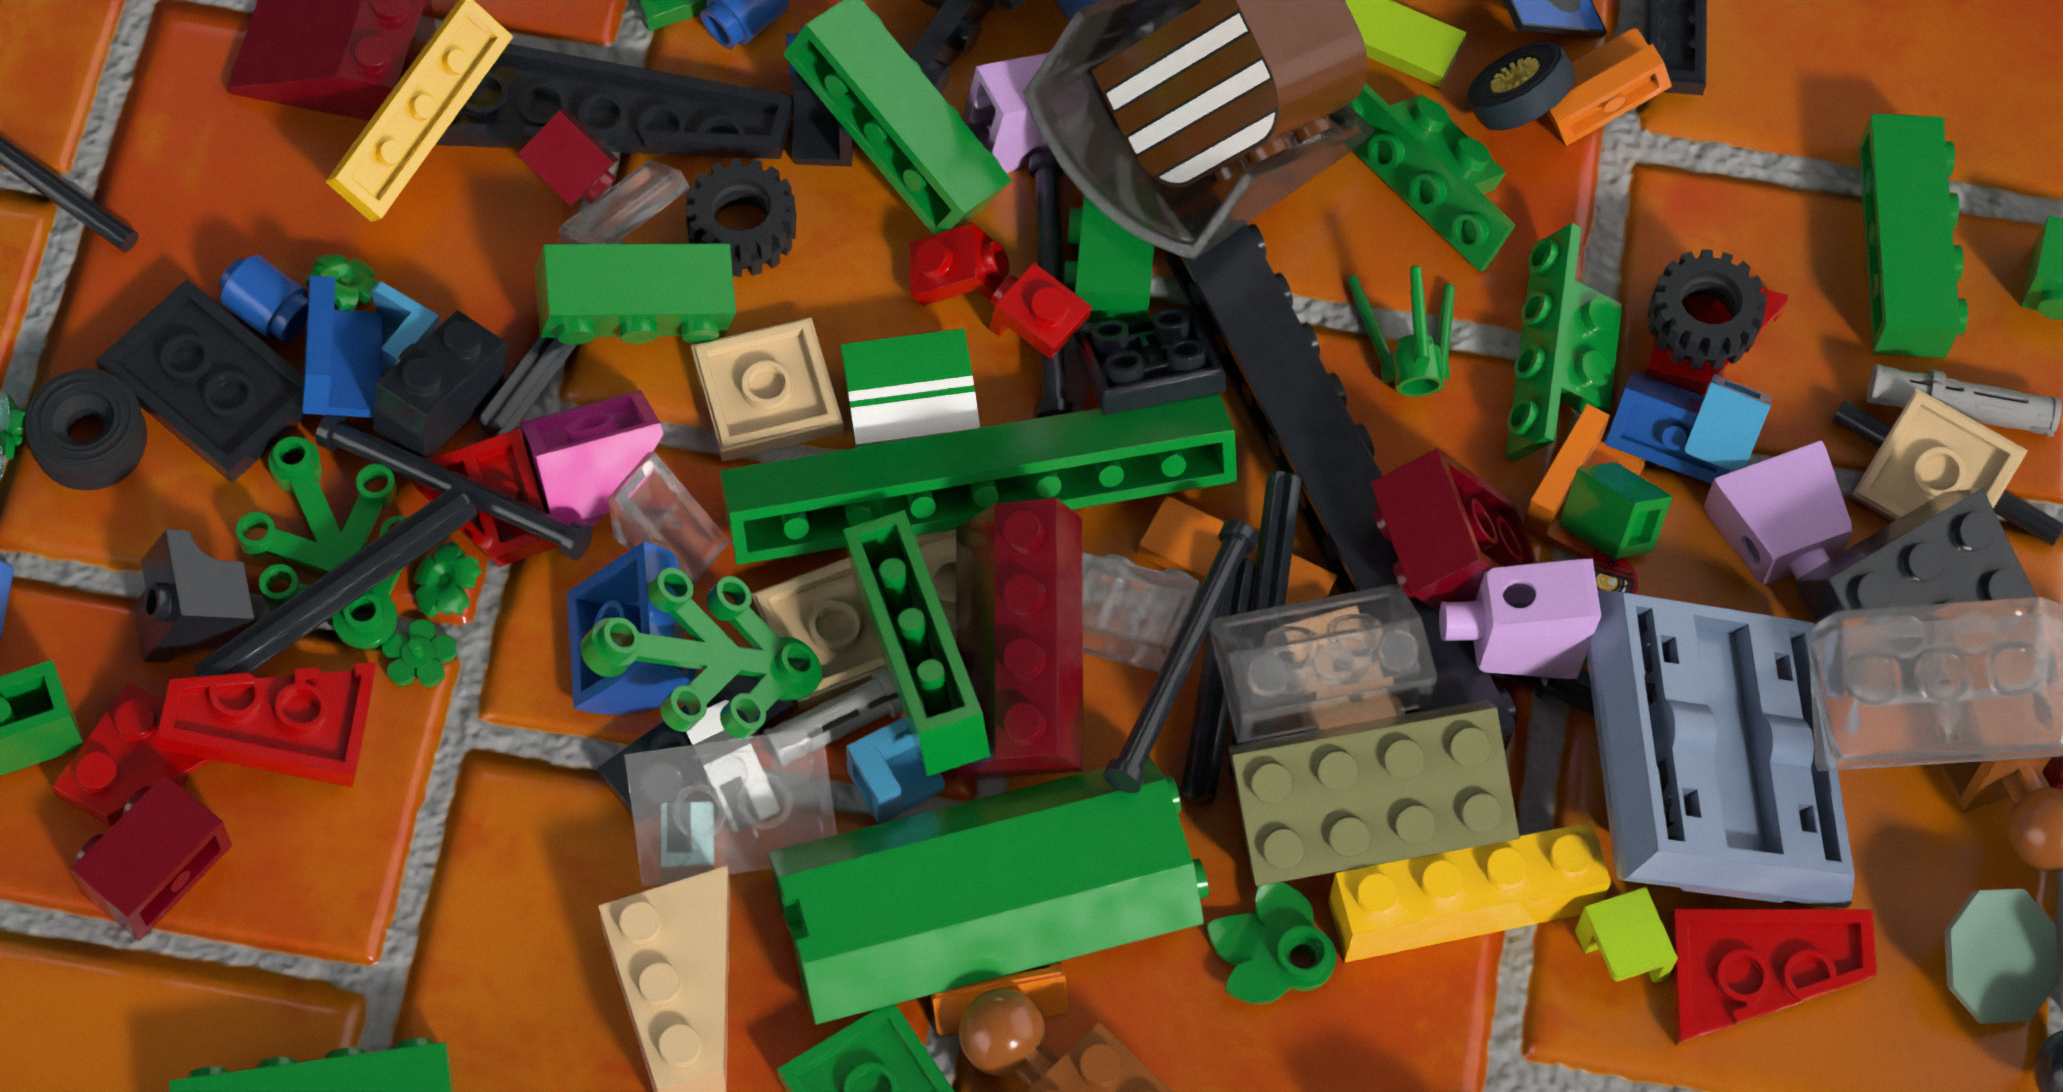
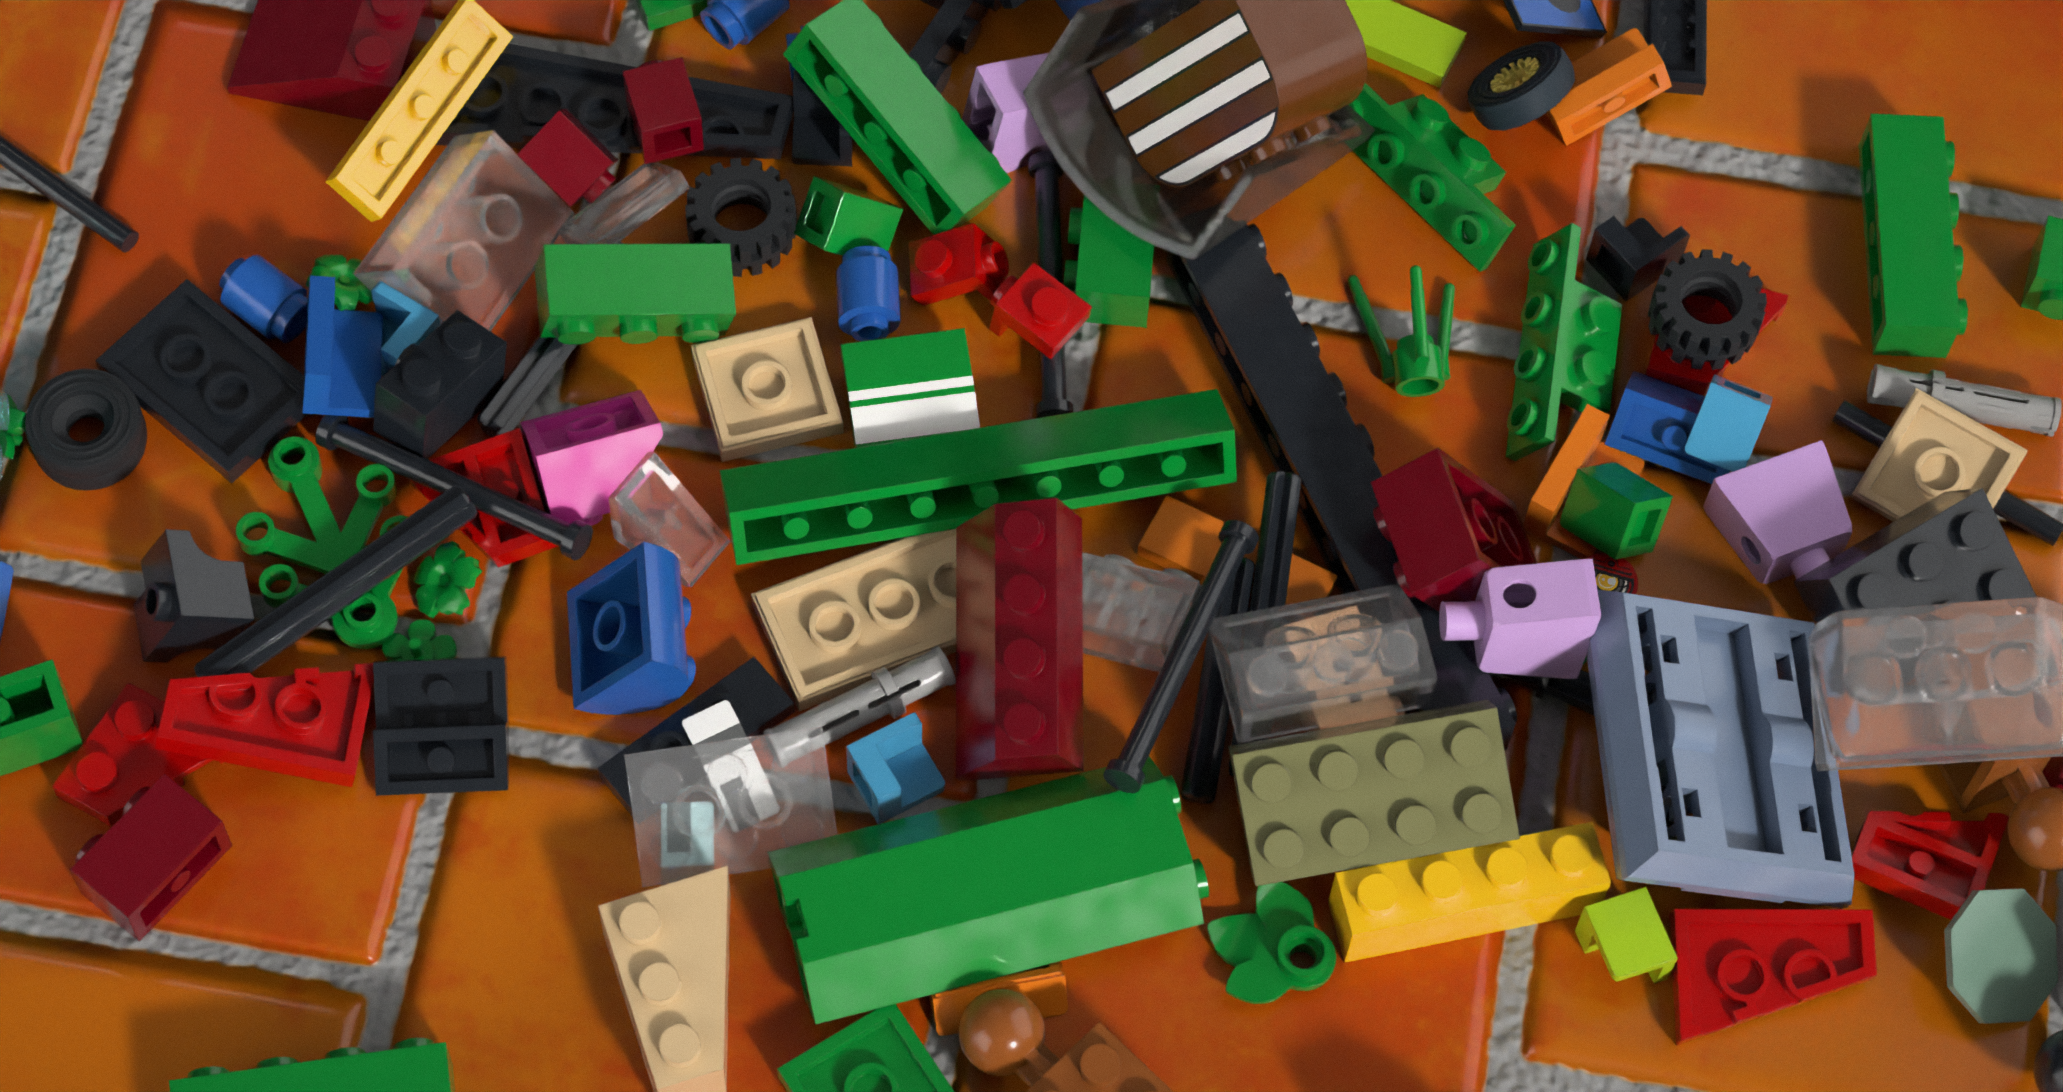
green plant [580,567,822,739] -> none
green brick [843,510,990,777] -> none
black tile [1074,308,1227,415] -> none
none -> clear slope [353,130,575,331]
none -> black slope [373,656,509,796]
none -> dark red brick [623,57,704,164]
none -> green panel [793,176,903,256]
none -> blue brick [836,246,901,342]
none -> black panel [1586,216,1690,302]
none -> red wing [1851,811,2009,920]

